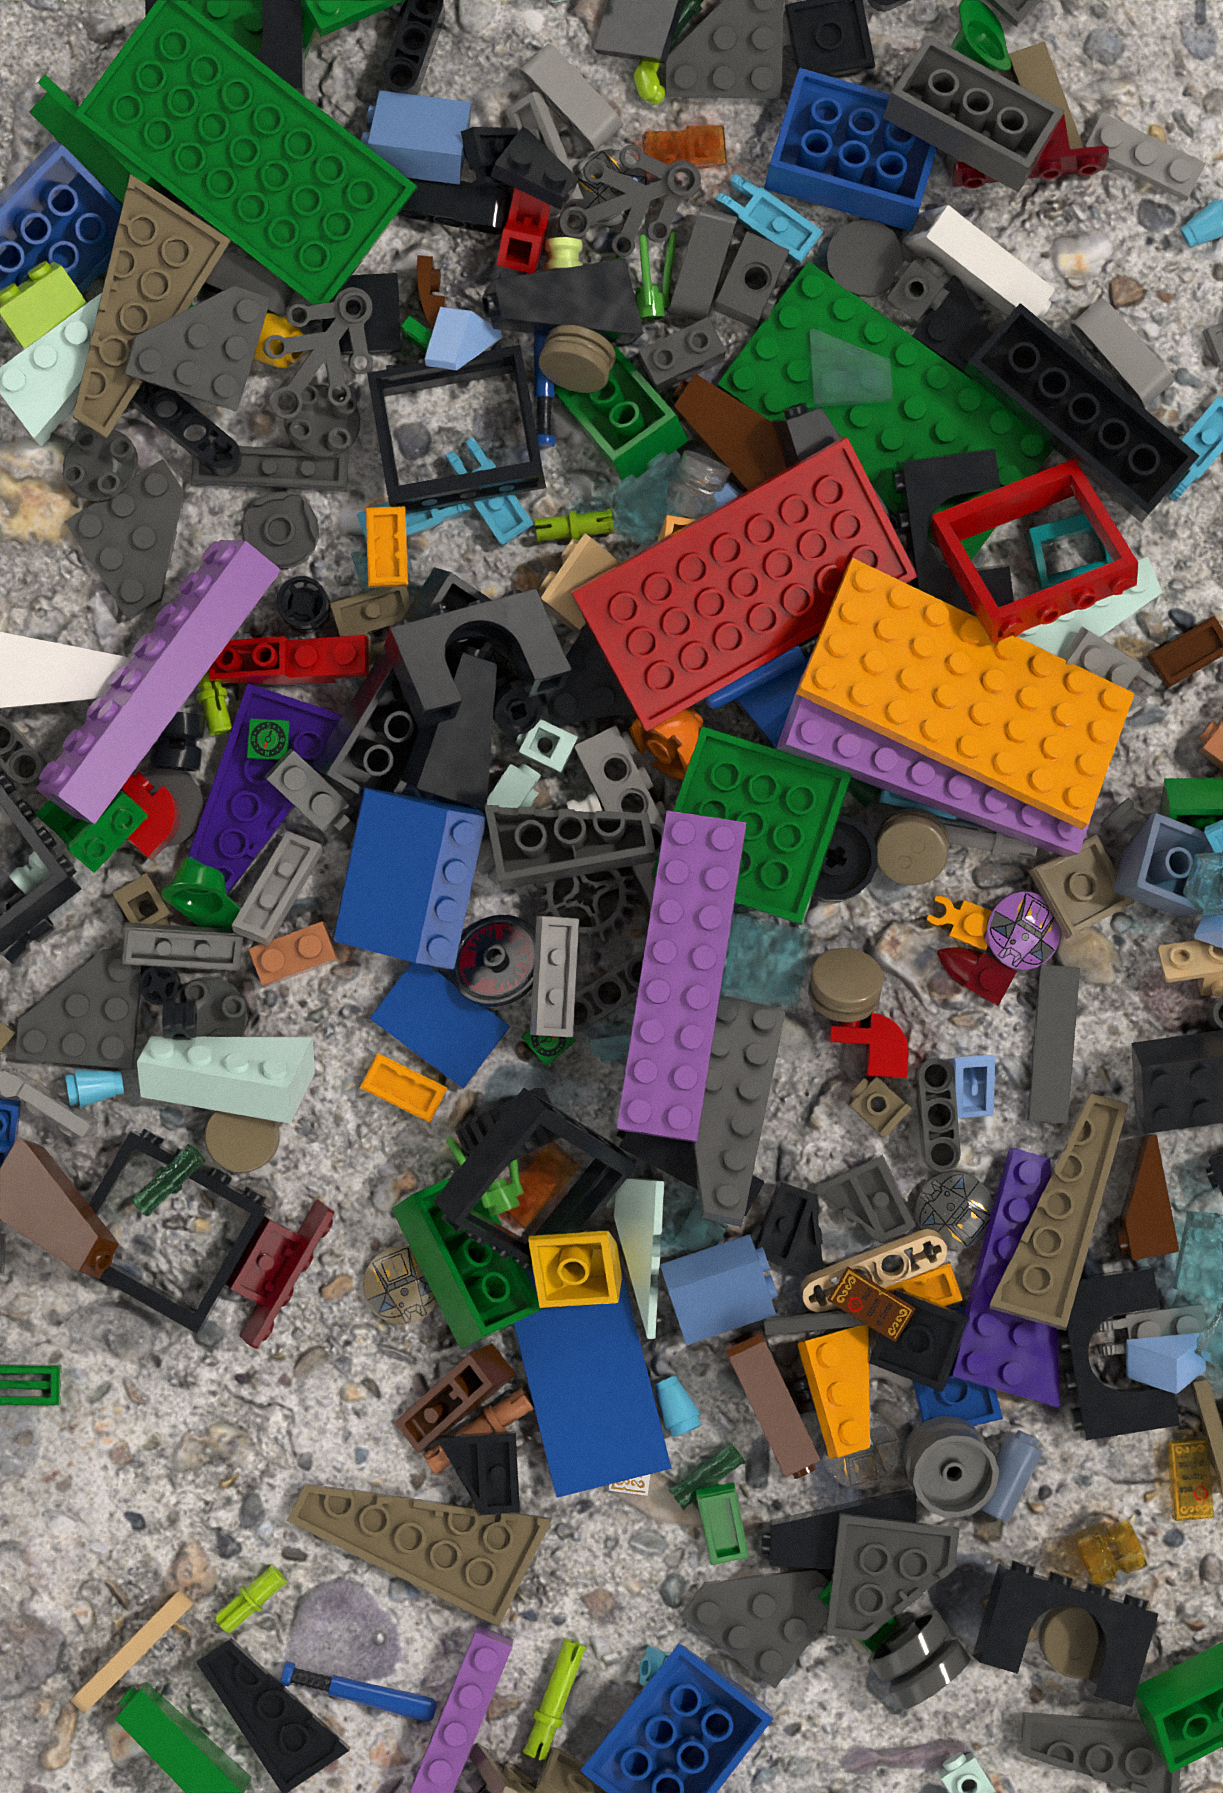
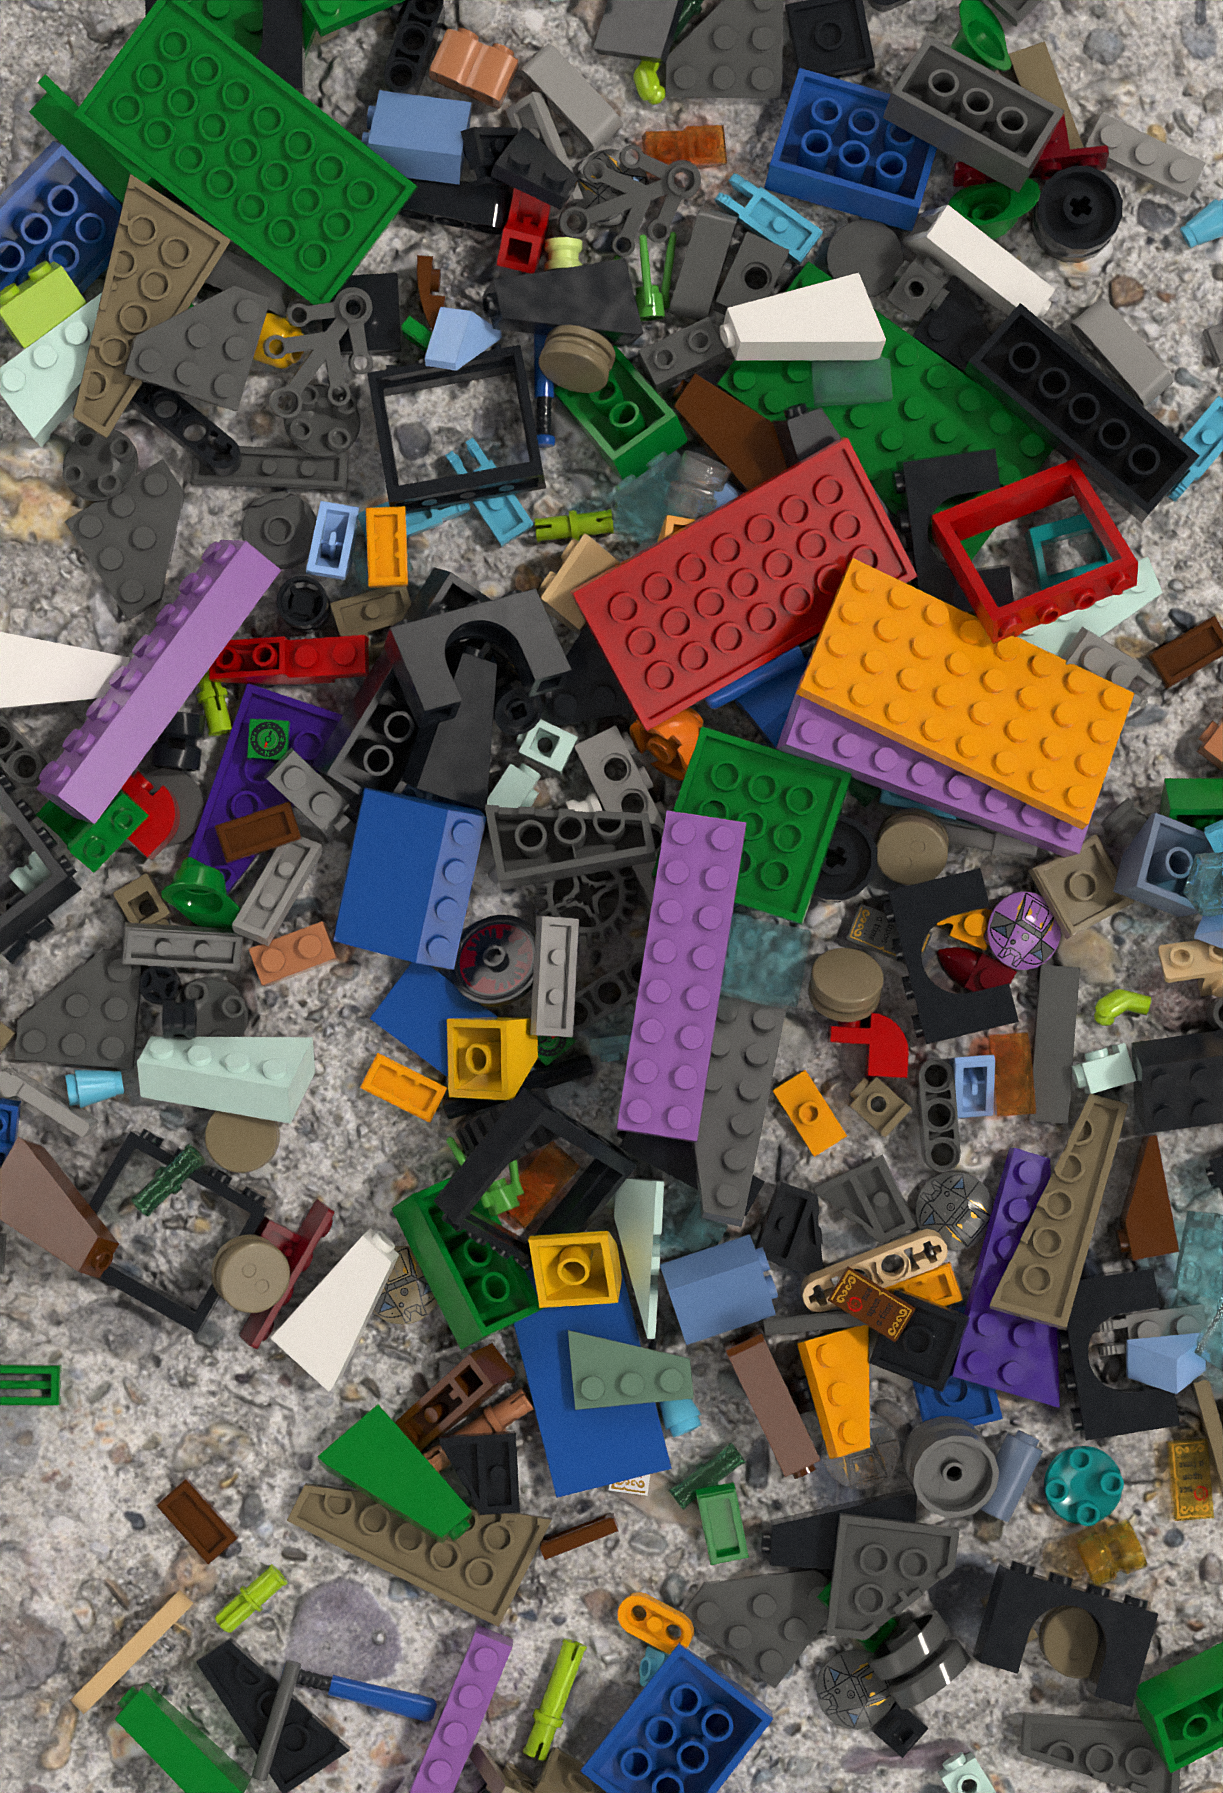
none -> reddish brown tile [156,1477,239,1565]
none -> dark tan head [211,1234,290,1313]
none -> reddish brown tile [215,801,302,864]
none -> dark grey bar [251,1660,301,1781]
none -> white slope [270,1228,399,1392]
none -> light blue slope [306,501,359,580]
none -> green slope [317,1404,472,1544]
none -> nougat brick [429,28,518,109]
none -> black axle [442,1055,593,1119]
none -> yellow slope [447,1017,538,1100]
none -> reddish brown tile [540,1512,619,1560]
none -> sand green wing [568,1330,694,1410]
none -> light orange plate [618,1592,694,1654]
none -> white slope [720,273,886,361]
none -> light orange plate [772,1070,847,1157]
none -> dark grey dish [816,1649,894,1730]
none -> dark grey tile [845,903,933,965]
none -> black tile [872,1701,929,1758]
none -> black arch [883,868,1019,1044]
none -> green piece [948,178,1041,240]
none -> clear orange slope [988,1032,1036,1116]
none -> black wheel [1031,166,1123,263]
none -> teal dish [1044,1446,1124,1526]
none -> light aqua brick [1071,1043,1136,1094]
none -> lime arm [1094,989,1151,1026]

